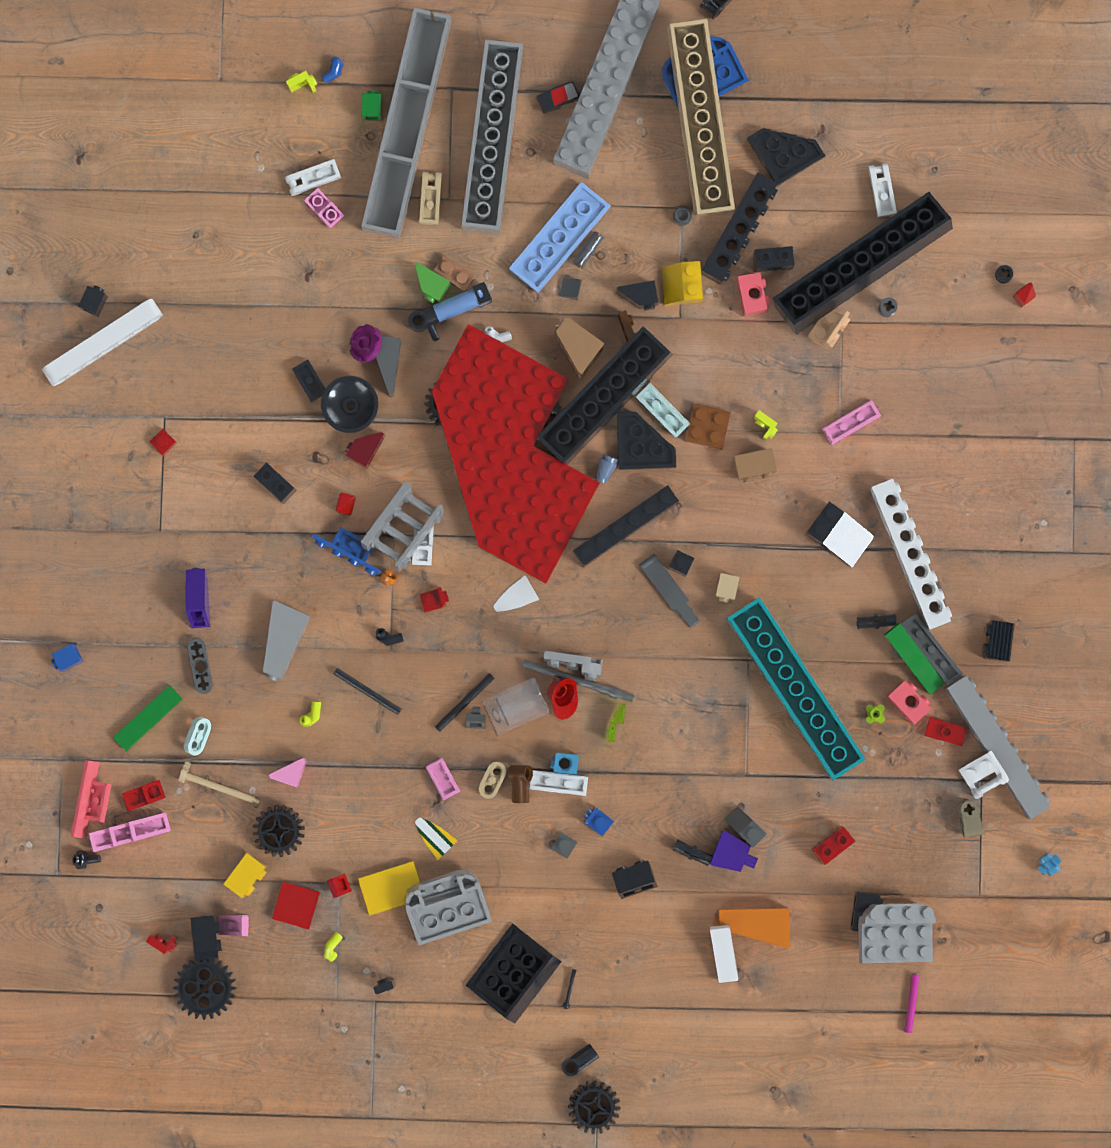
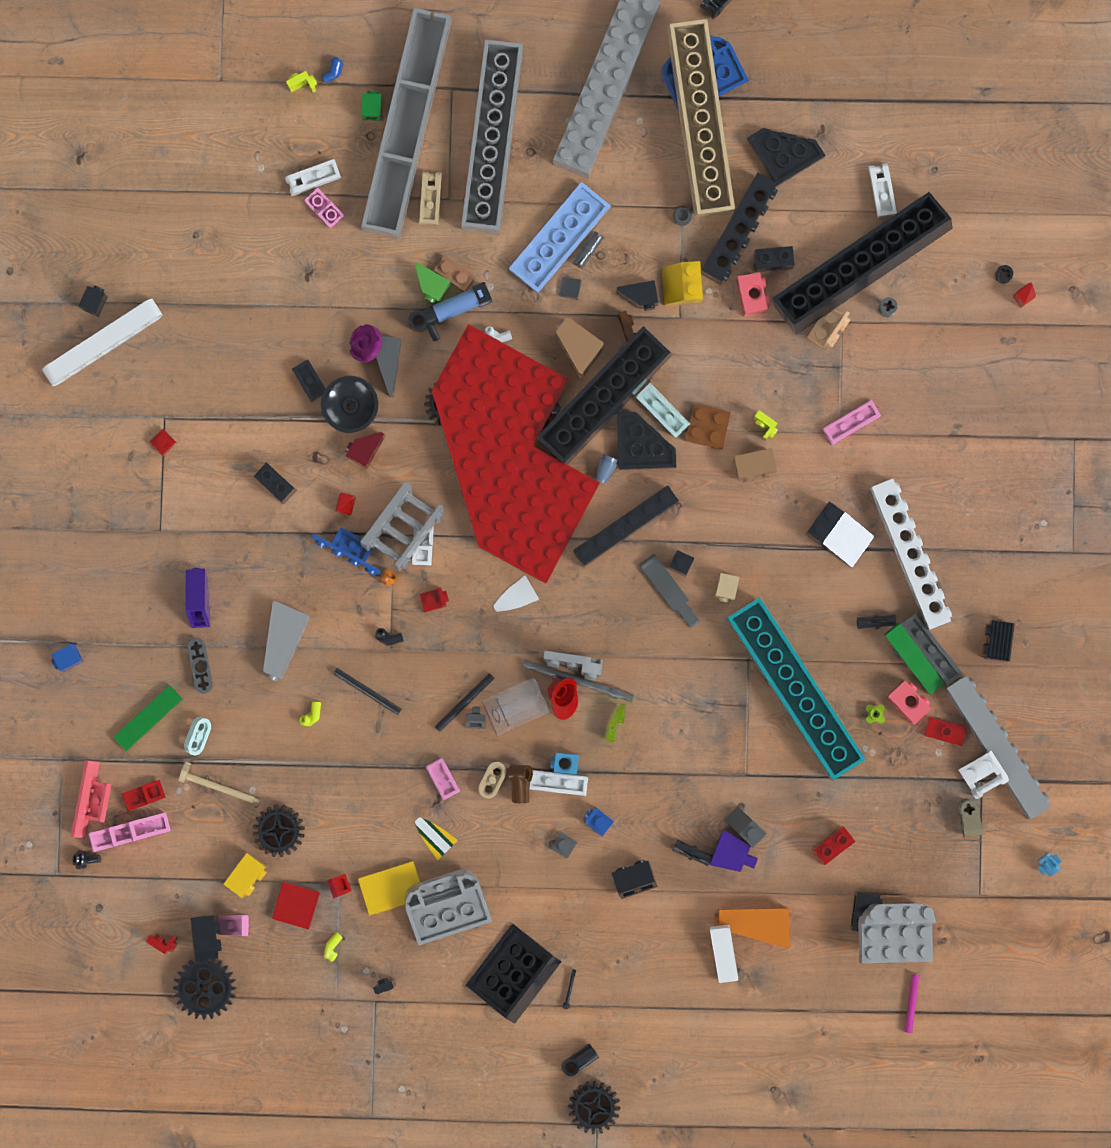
bright pink slope [269,758,307,787] -> none
slope [536,81,580,114] -> none

